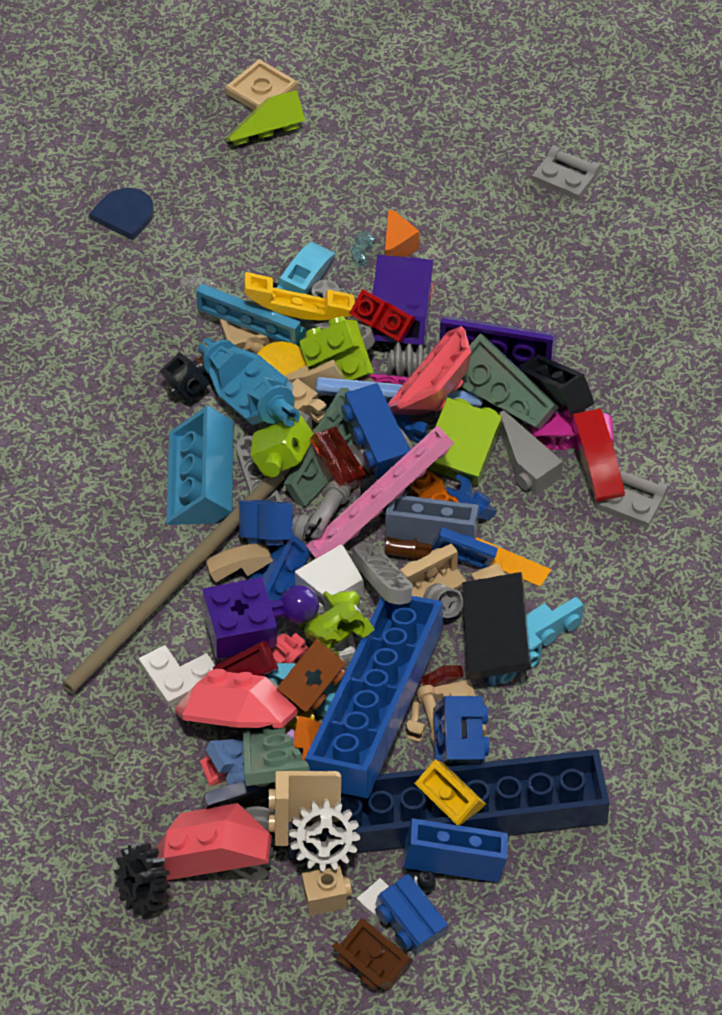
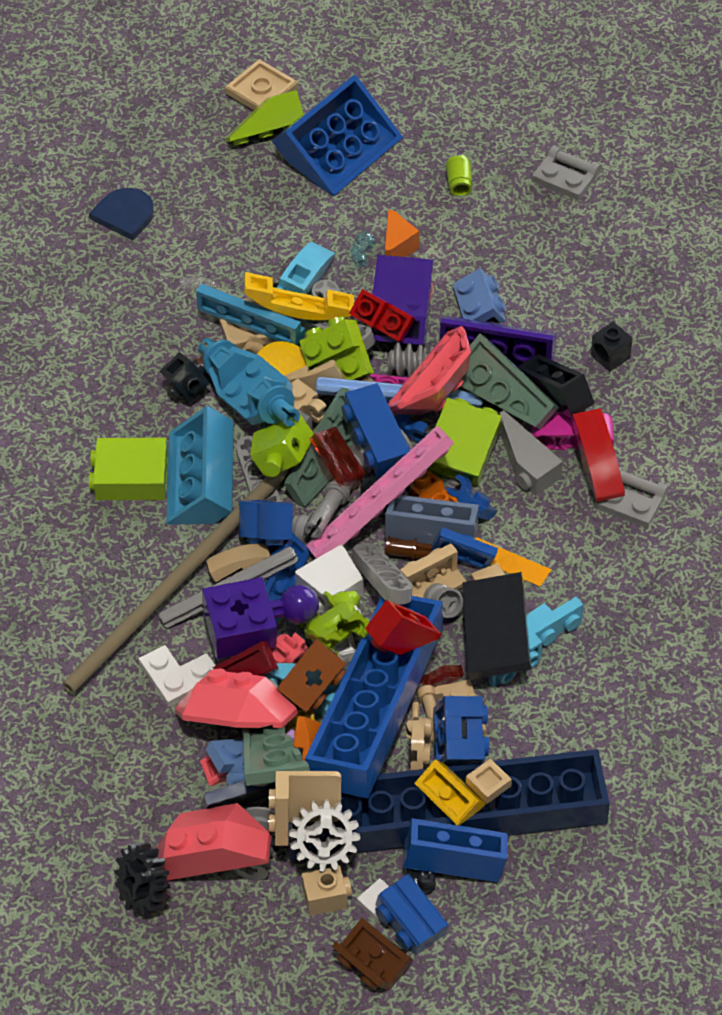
none -> lime brick [89,438,168,500]
none -> light grey axle [159,547,298,628]
none -> blue slope [272,74,403,196]
none -> red slope [365,600,442,655]
none -> tan plate [410,717,432,771]
none -> lime piece [446,155,472,196]
none -> medium blue bracket [453,268,506,323]
none -> tan plate [466,758,512,804]
none -> black brick [591,321,633,372]

